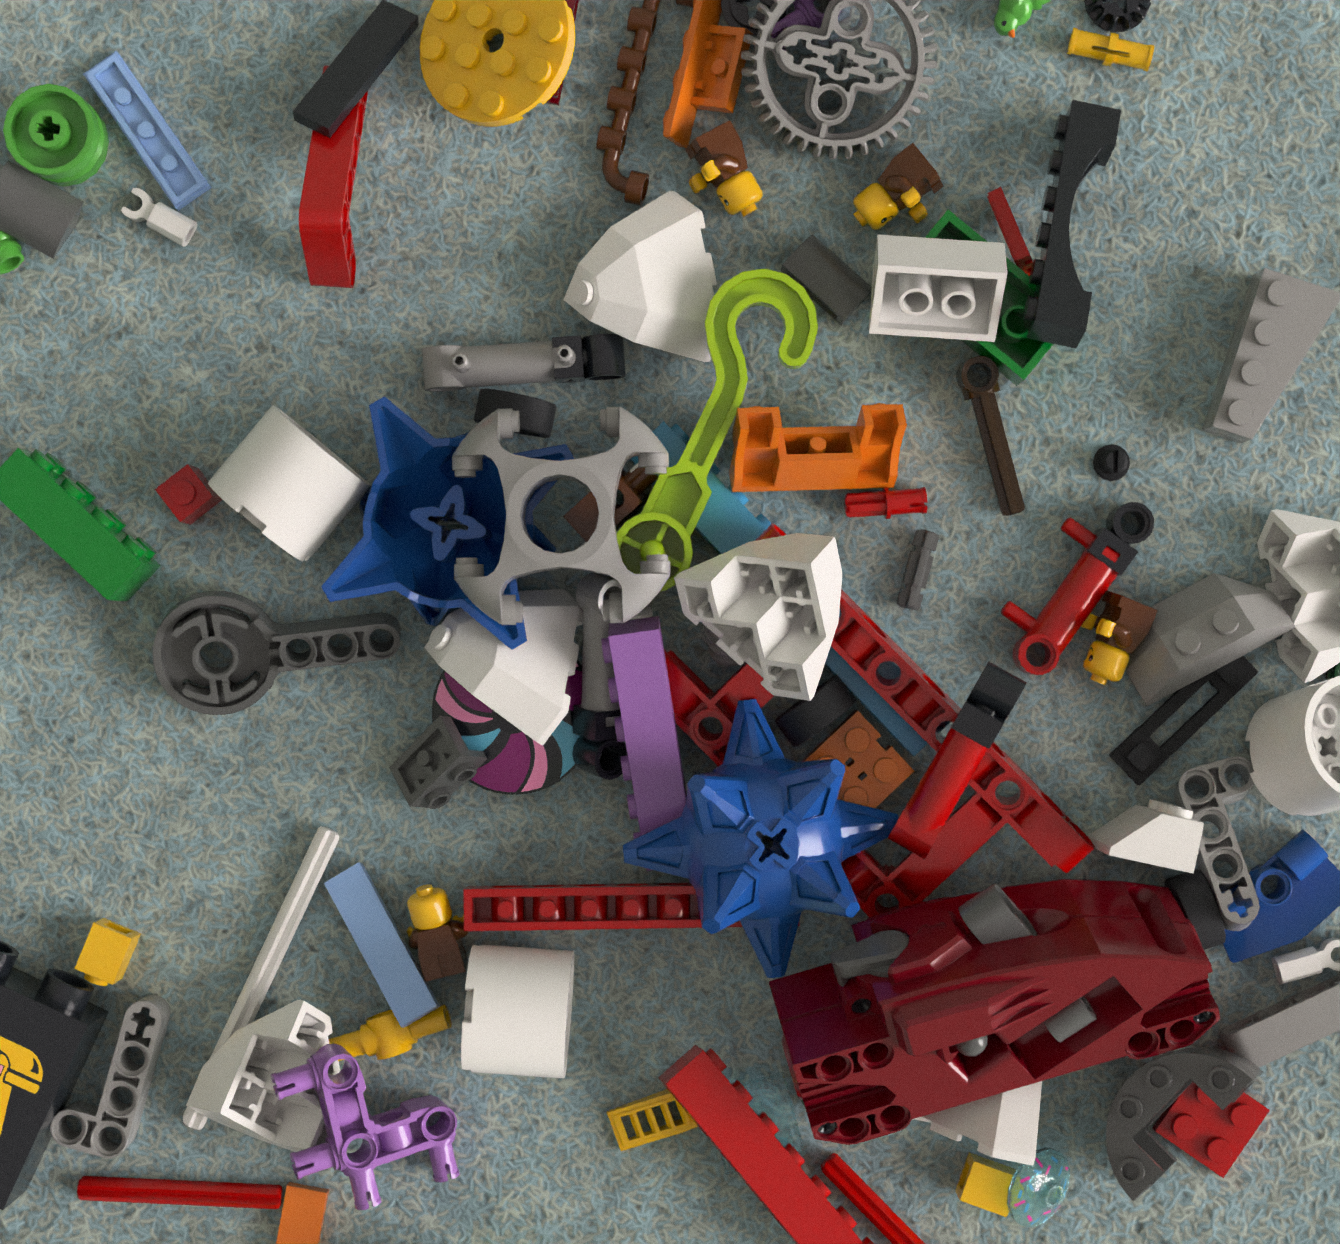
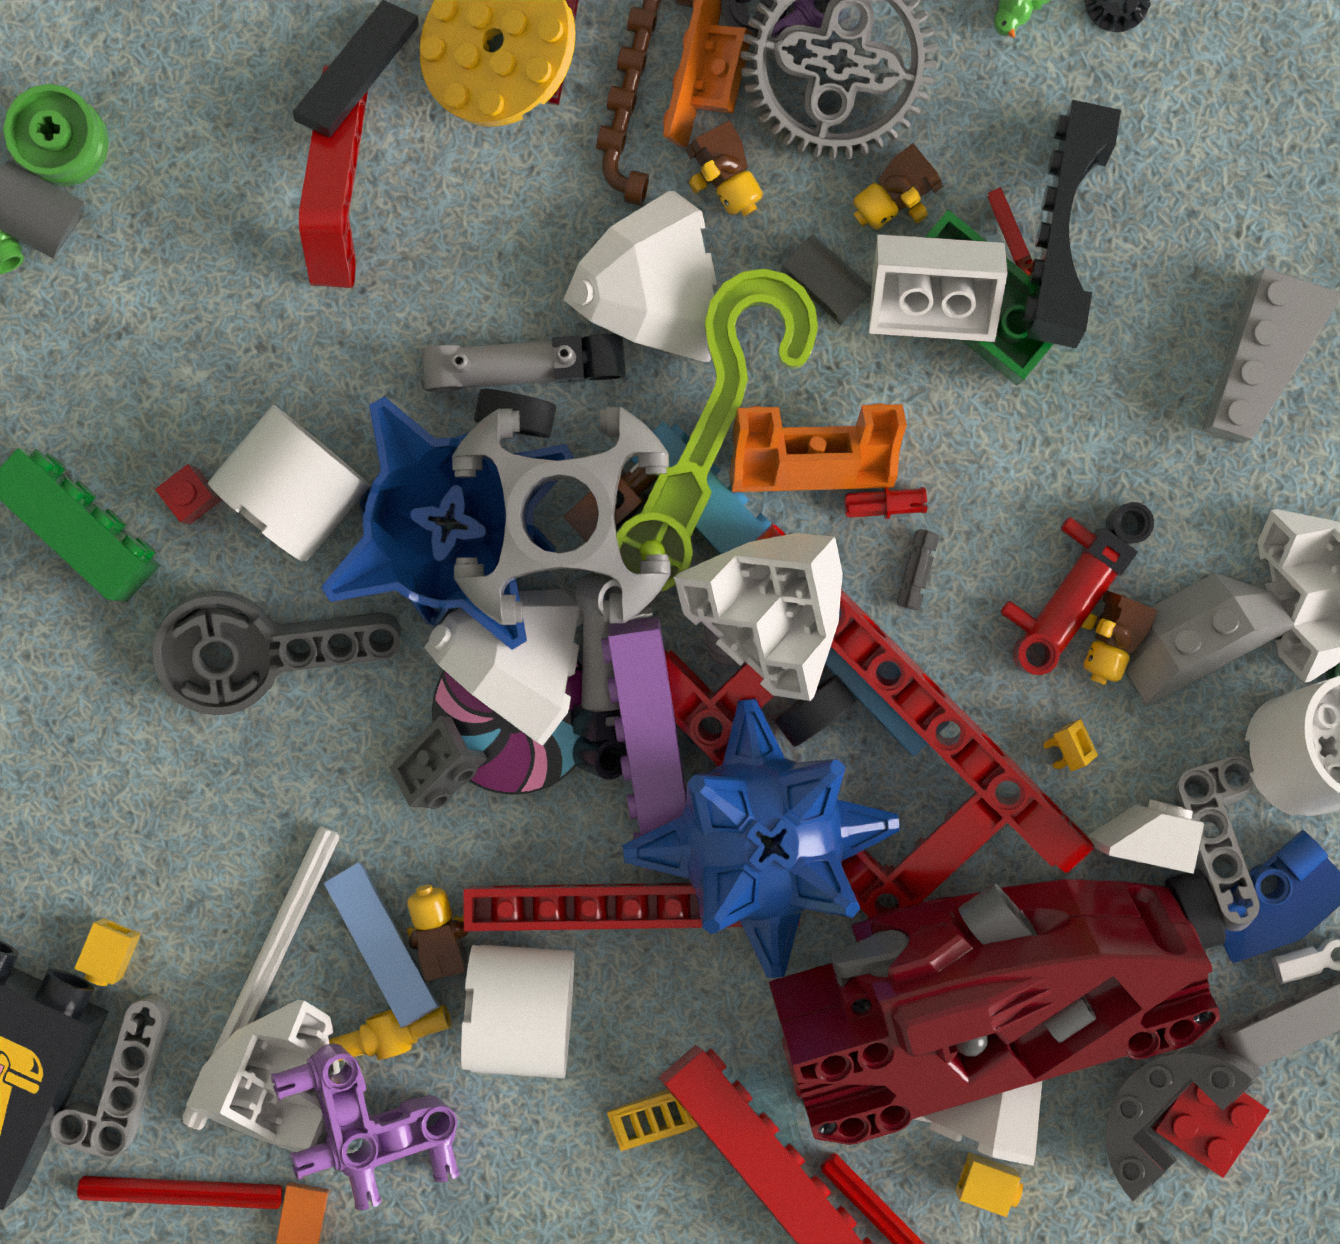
light blue tile [83,51,212,211] -> none
white bar [121,188,197,247] -> none
orange piece [800,710,915,808] -> none
red piece [888,662,1027,859] -> none
dark brown axle [956,356,1025,516] -> none
clear light blue dish [1007,1147,1070,1228] -> none
yellow pin [1067,28,1155,72] -> none
black piece [1093,444,1130,481] -> none
black container [1109,656,1258,786] -> none
none -> yellow tile [1043,718,1098,772]

